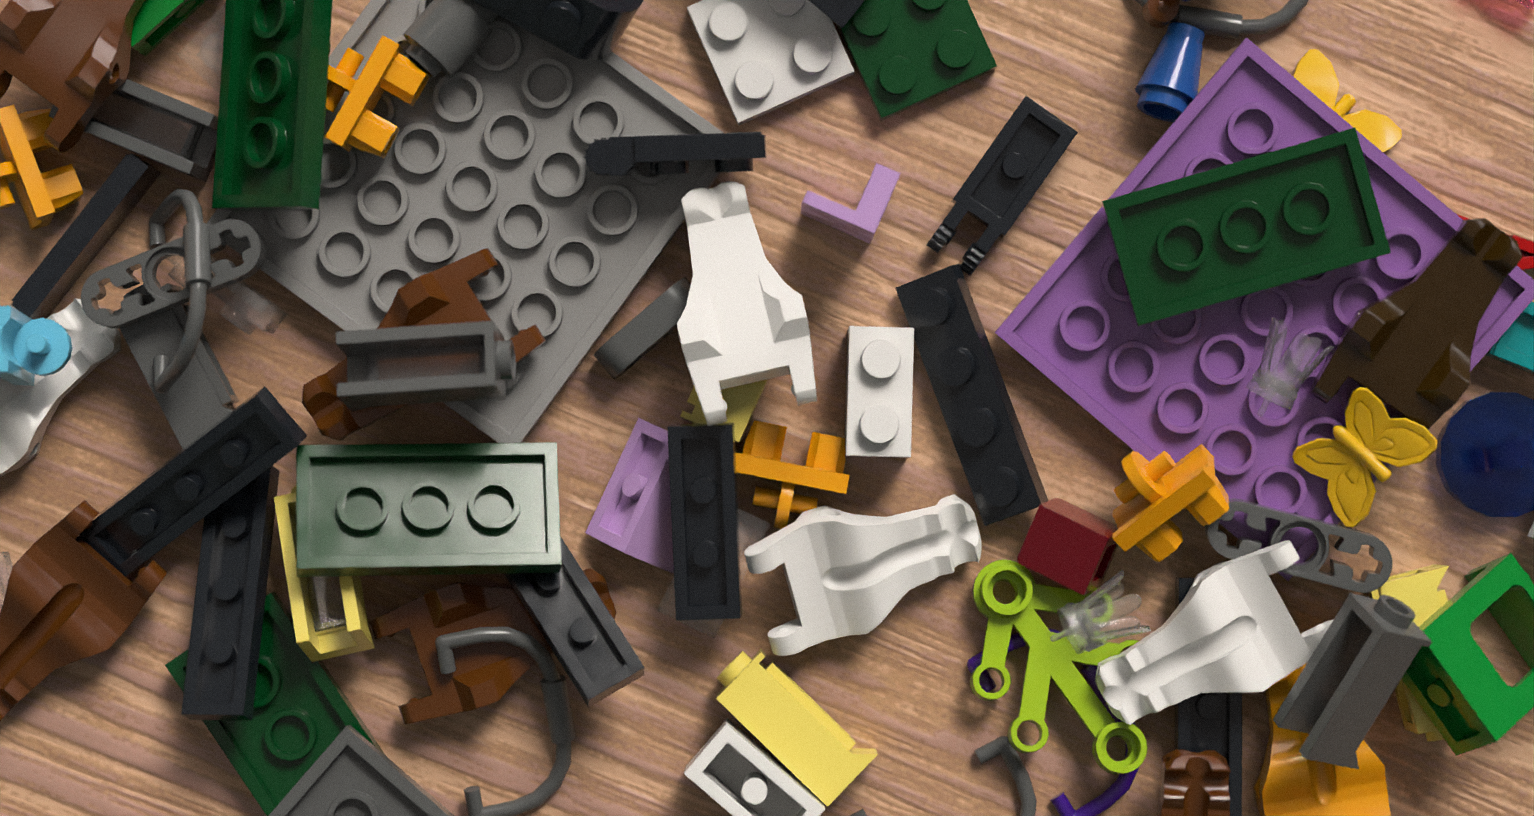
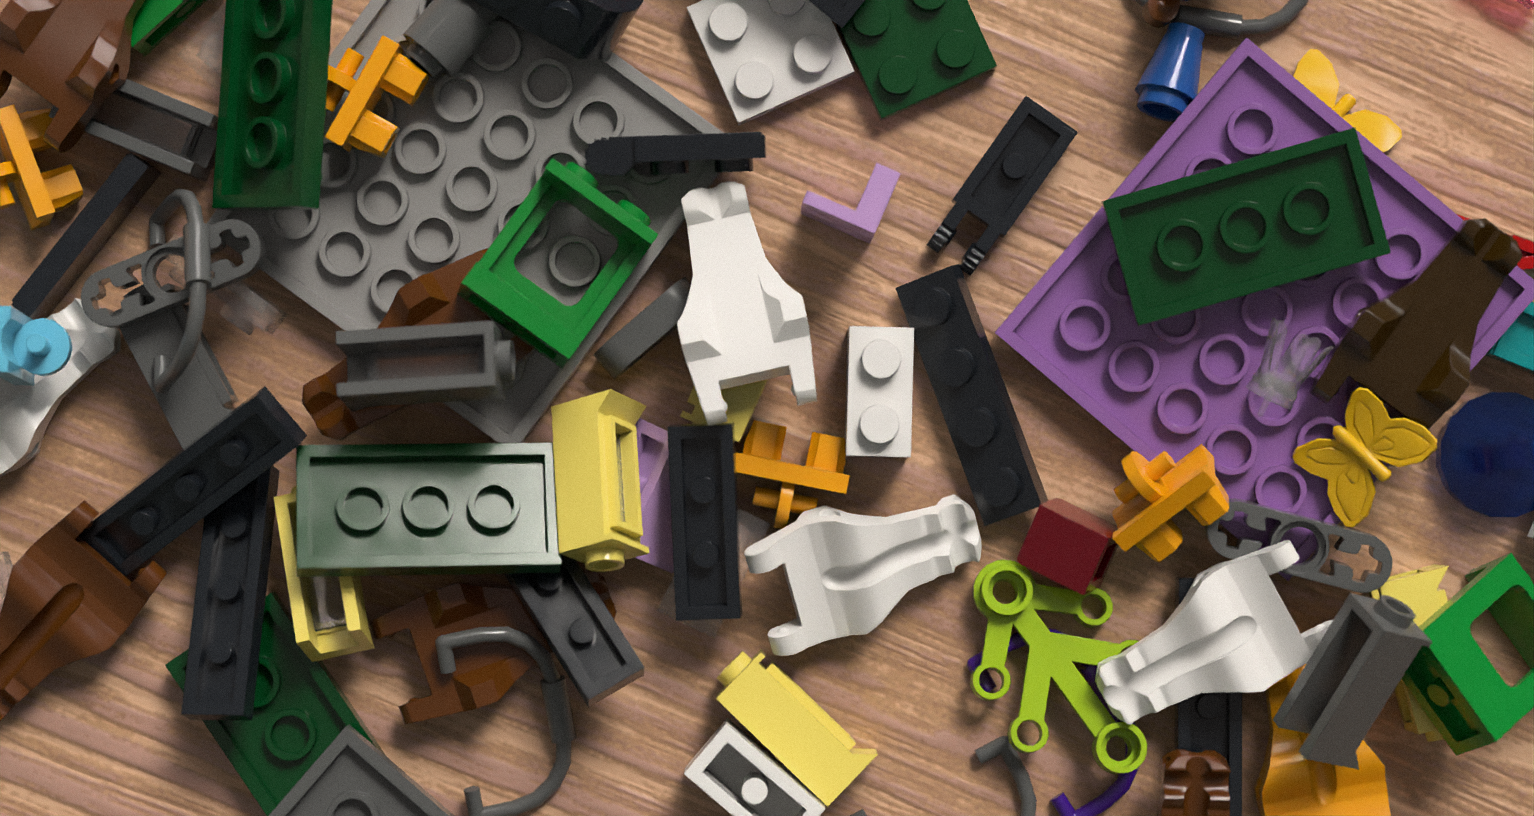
clear piece [1050,570,1152,655] -> none
none -> green window [457,158,659,369]
none -> light yellow window [551,389,649,572]

